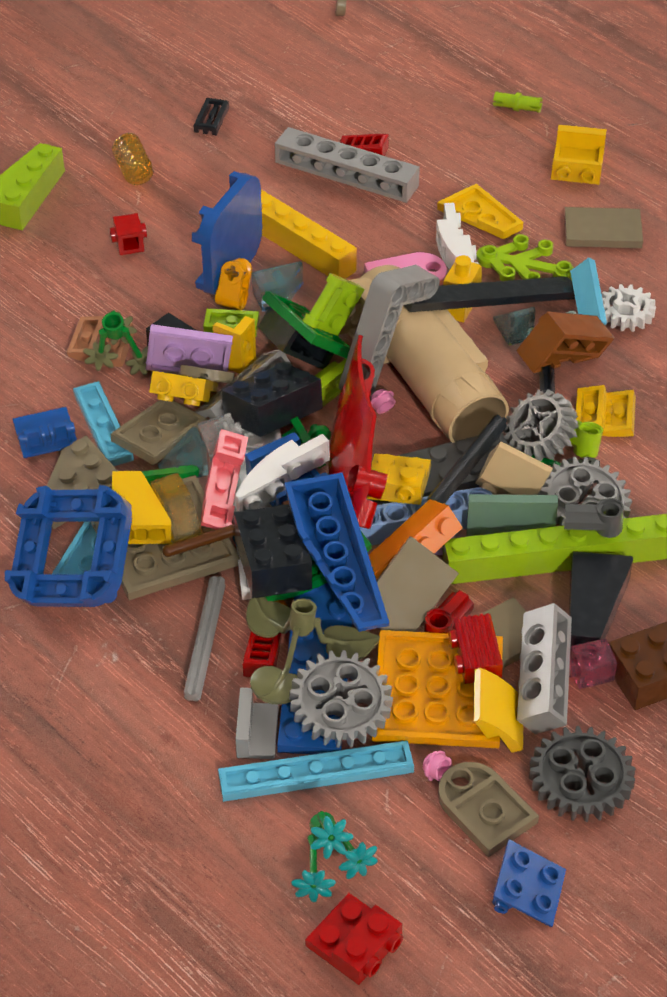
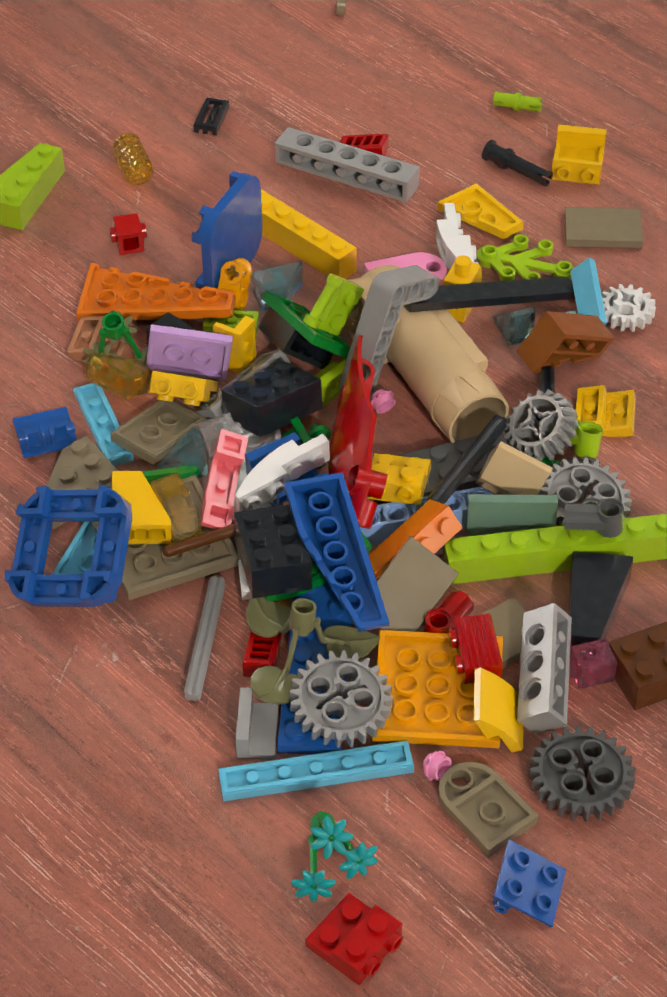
dark tan tile [179,365,235,384] -> none
none -> orange wing [76,262,236,322]
none -> clear yellow slope [85,352,152,400]
none -> black pin [482,139,553,186]

